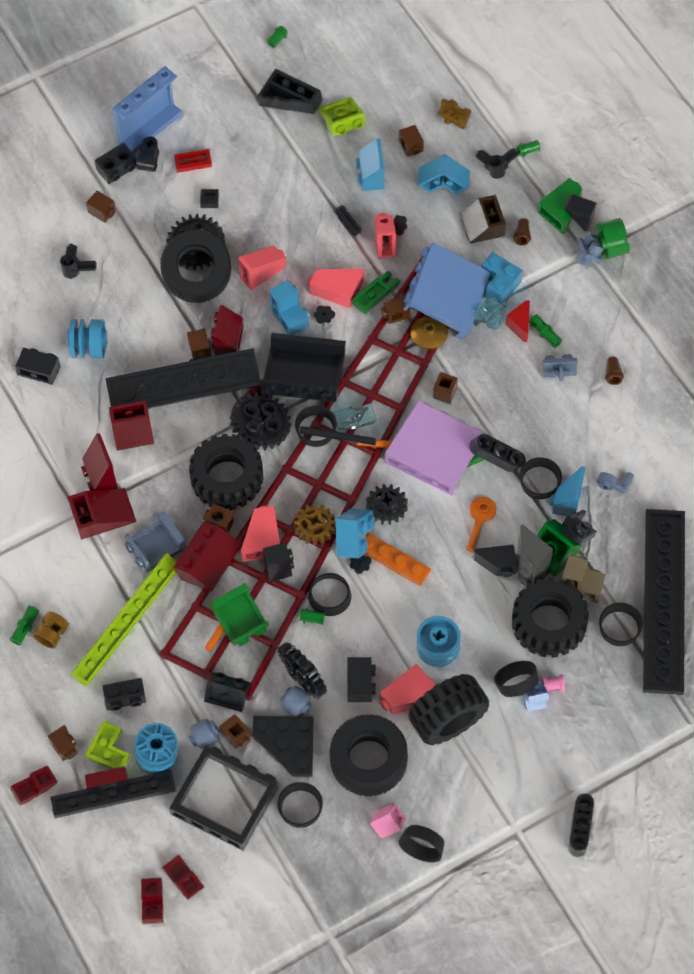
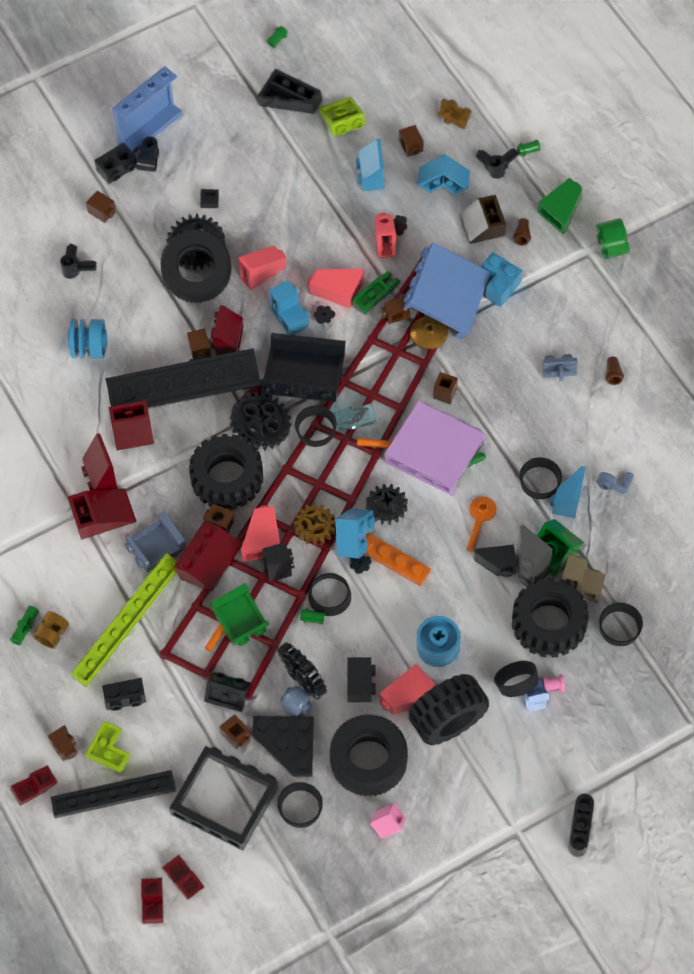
black brick [15,347,61,385] -> none
dark red slope [85,767,129,788] -> none
dark azure wheel [135,723,178,774] -> none
red tile [174,149,212,173] -> none
sand blue head [189,719,220,749] -> none
black bar [299,426,376,446] -> none
black axle [336,205,361,236] -> none
black tyre [398,825,445,863] -> none
black beam [469,434,526,472] -> none
clear light blue hips [473,296,507,329] -> none
red slope [506,300,530,342] -> none
green pin [529,314,563,348] -> none
black bracket [561,510,597,545] -> none
black slope [564,194,597,231] -> none
sand blue hips [577,233,604,266] -> none
black plate [643,509,685,695] -> none

